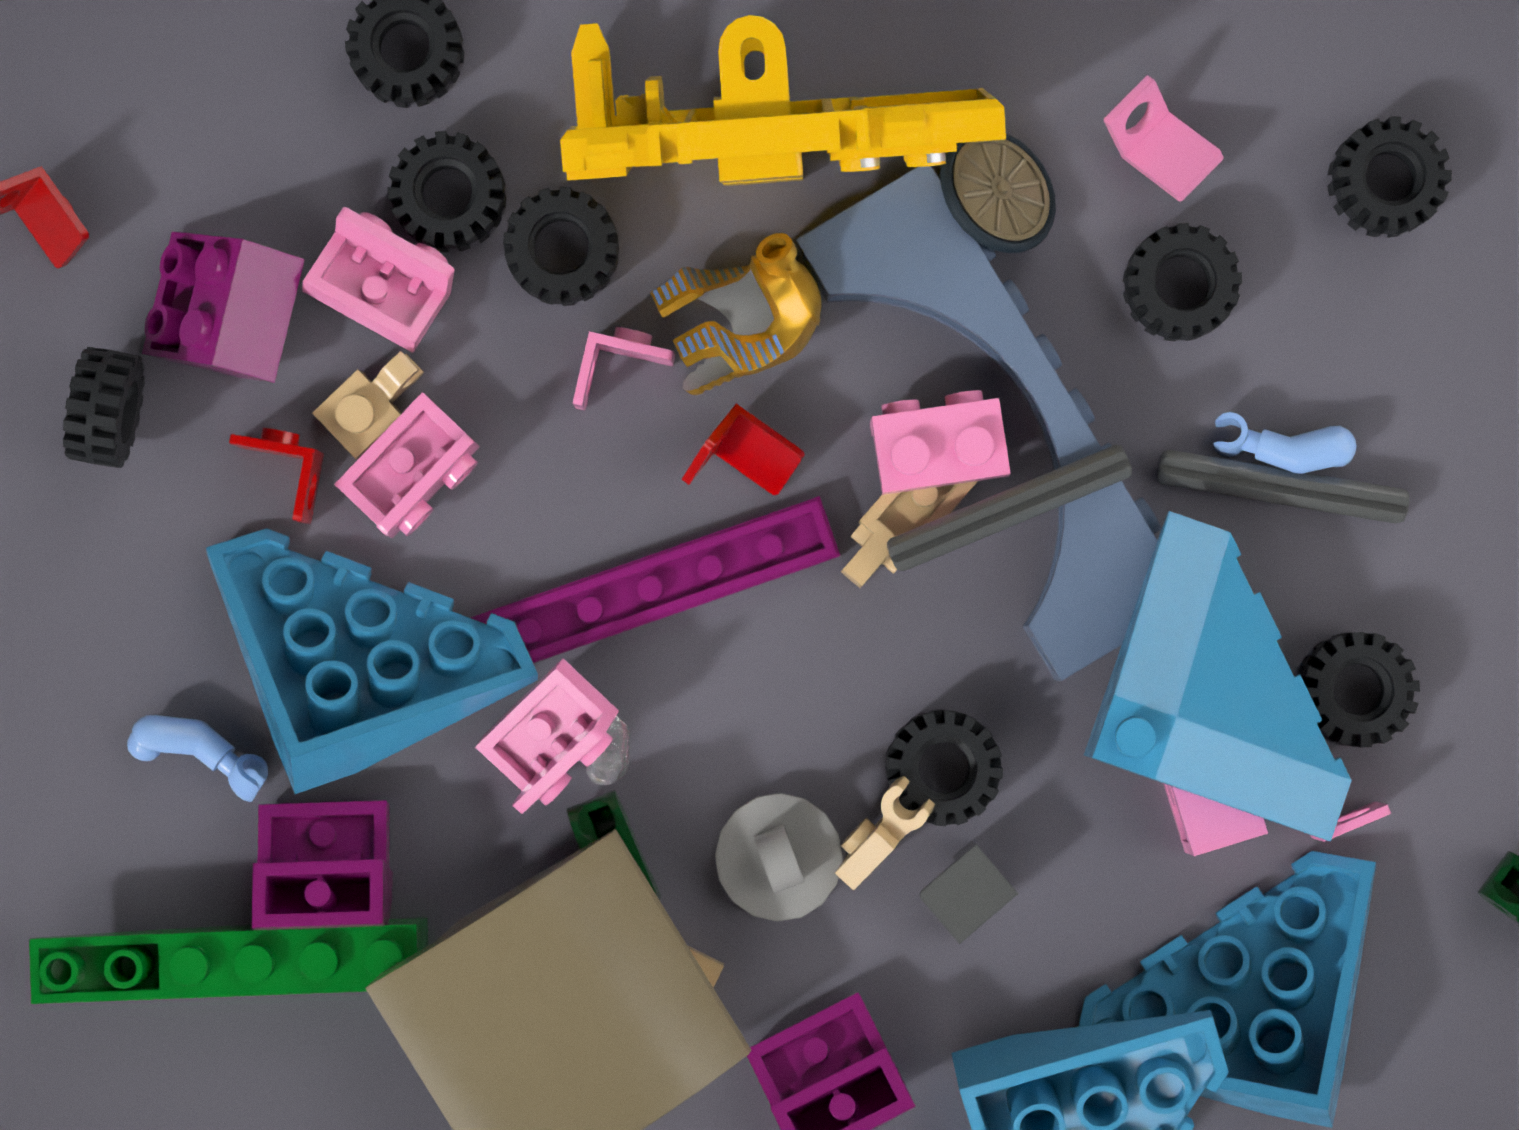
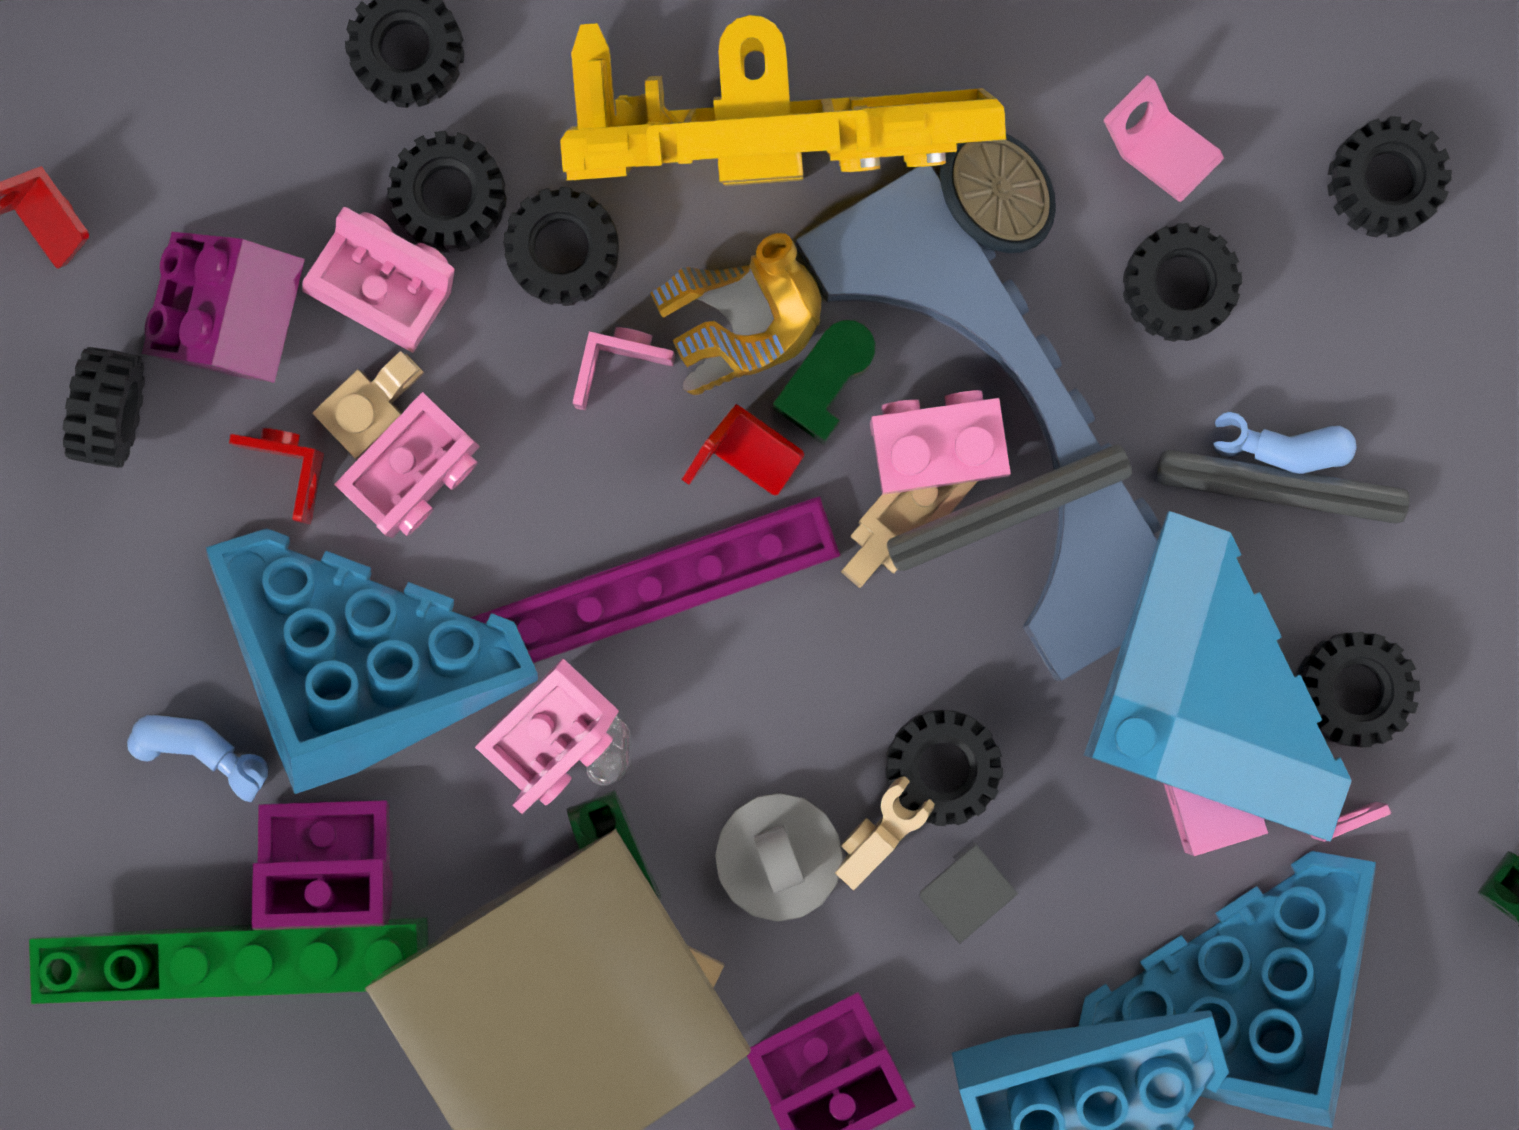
none -> dark green leg [773,320,876,445]

